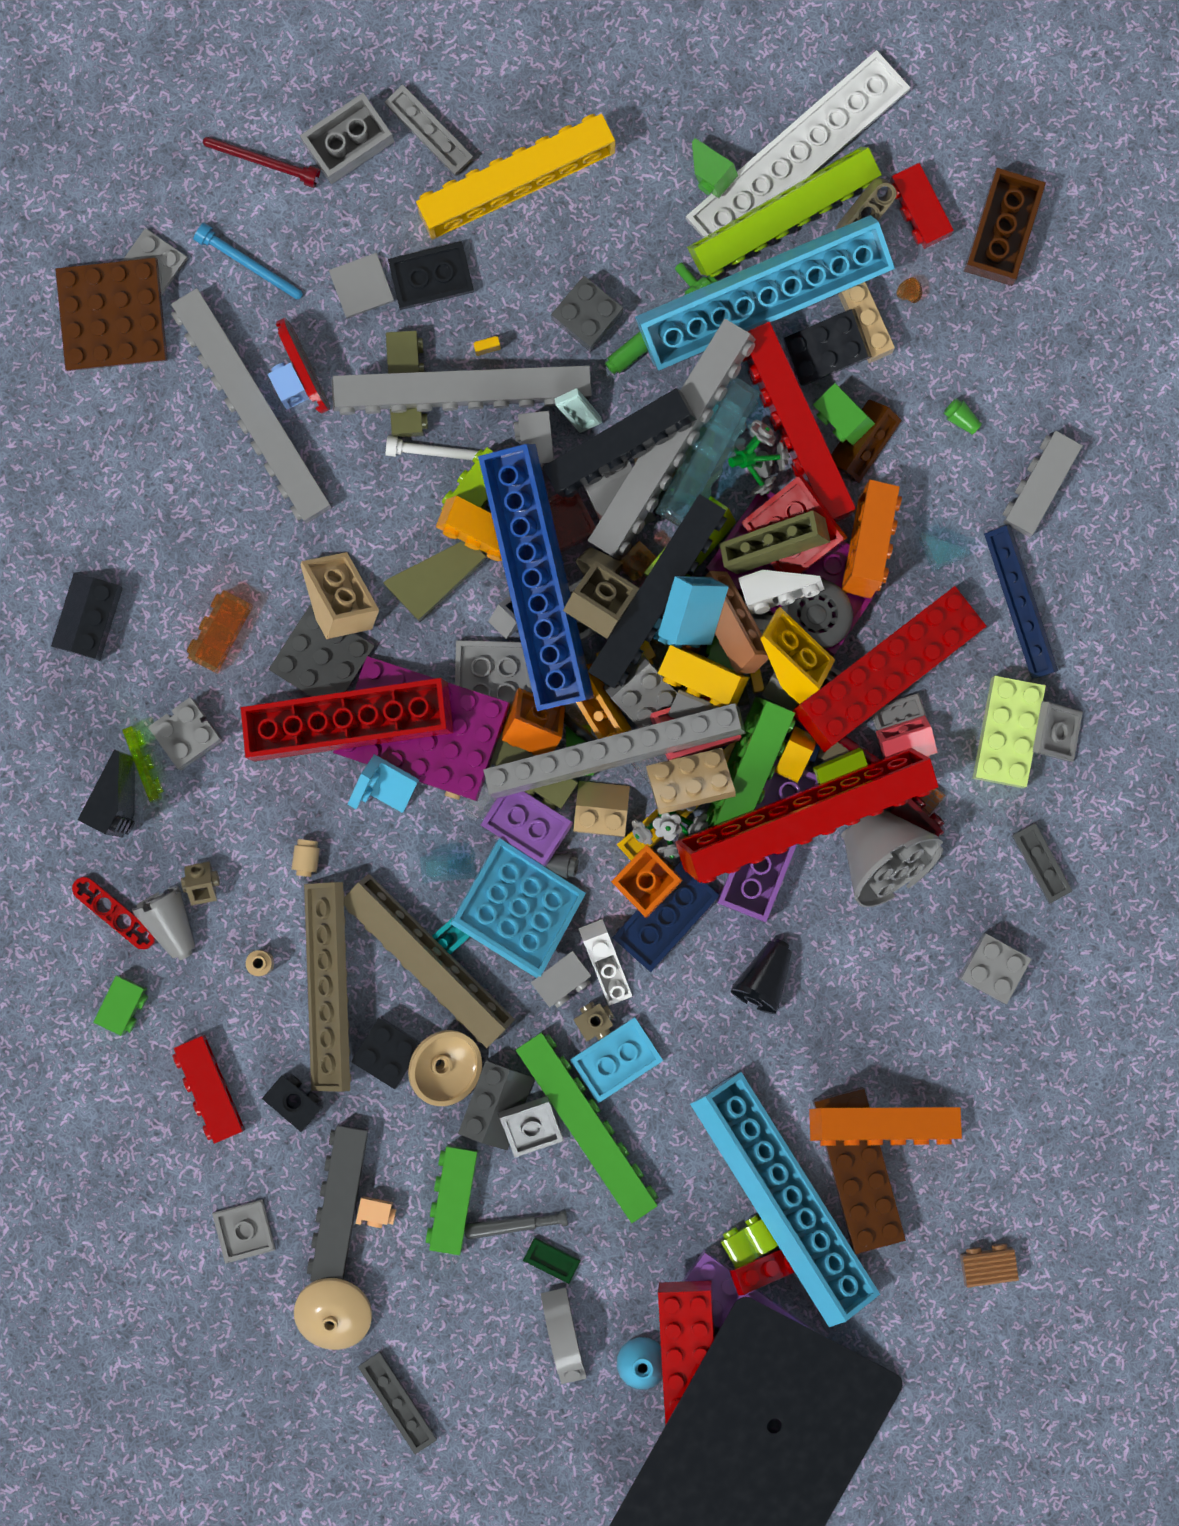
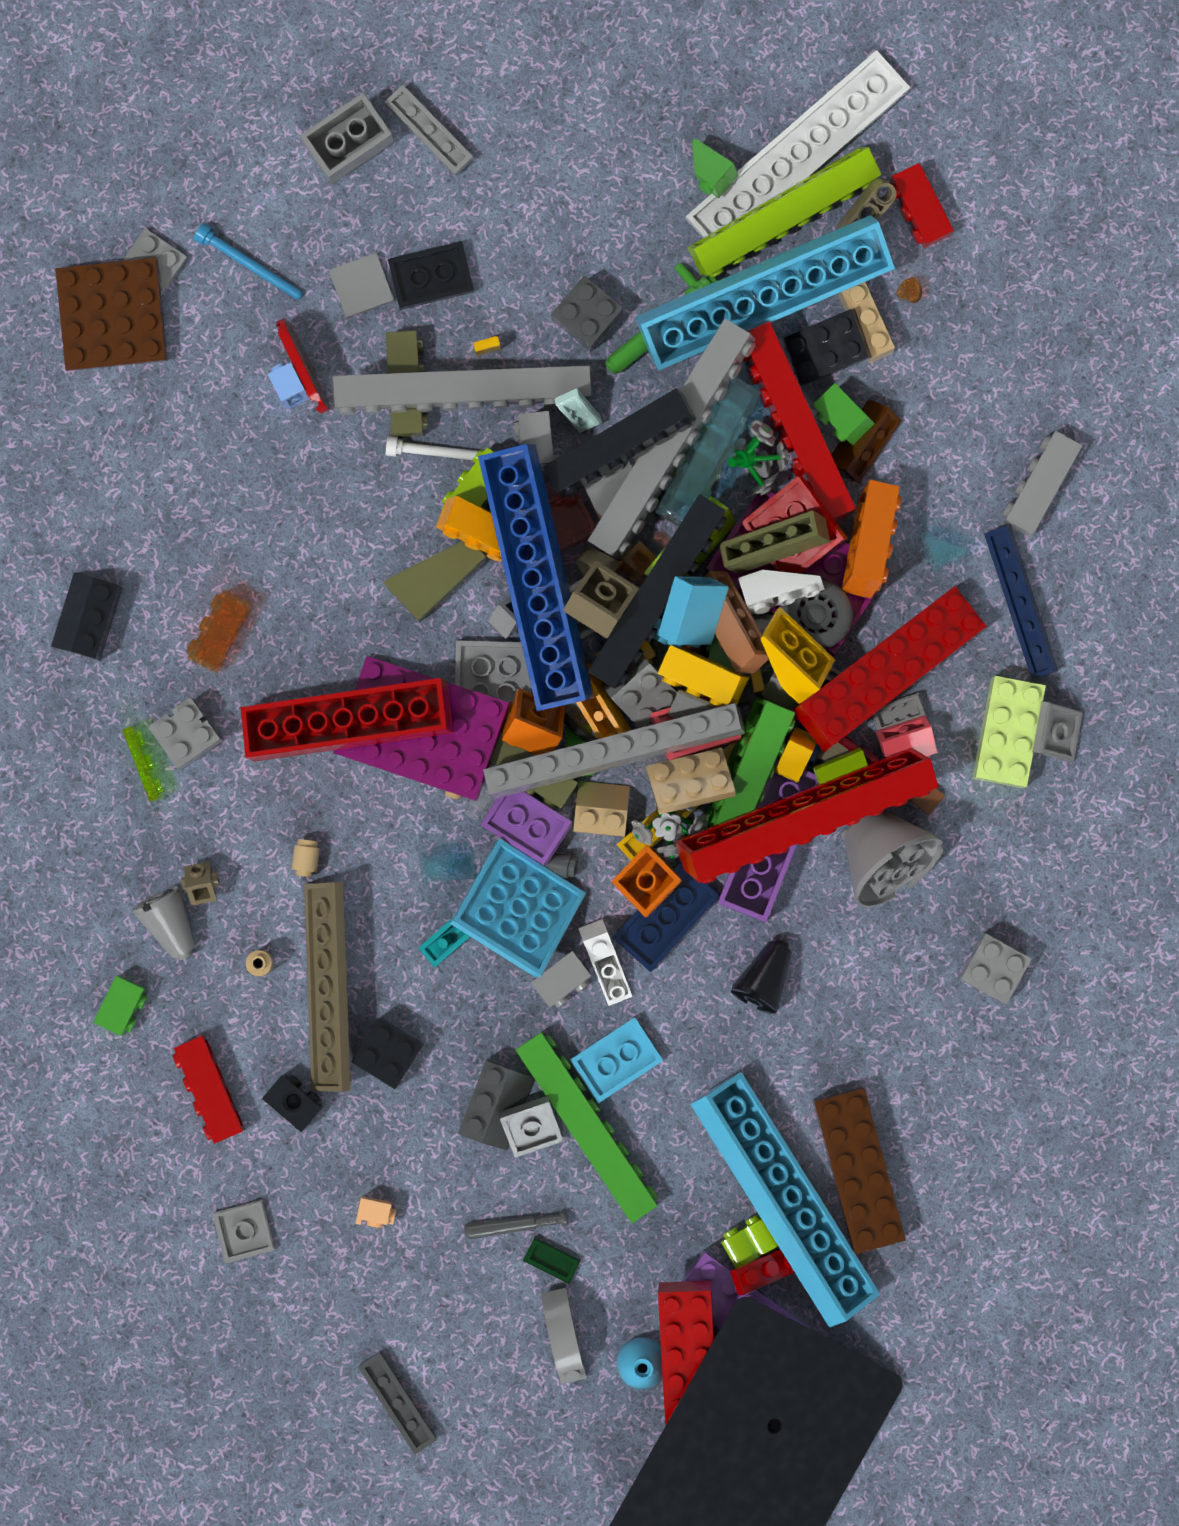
red beam [72,877,156,949] -> none
black slope [78,749,135,837] -> none
light grey brick [171,288,332,524] -> none
dark red piece [202,137,321,188] -> none
dark grey plate [268,605,375,697] -> none
tan dish [294,1278,372,1350] -> none
tan slope [300,552,379,639] -> none
dark grey brick [307,1124,369,1282] -> none
dark tan brick [344,874,515,1048] -> none
medium azure bracket [347,754,419,813] -> none
tan dish [408,1030,482,1106] -> none
yellow brick [416,113,615,240] -> none
bright green brick [425,1145,478,1255] -> none
dark tan brick [573,1001,615,1042] -> none
orange brick [809,1107,962,1146] -> none
dark red bracket [889,797,945,836] -> none
bright green cone [943,398,982,435] -> none
medium nougat brick [960,1243,1019,1288] -> none
reddish brown brick [964,168,1046,286] -> none
dark grey plate [1011,823,1072,904] -> none

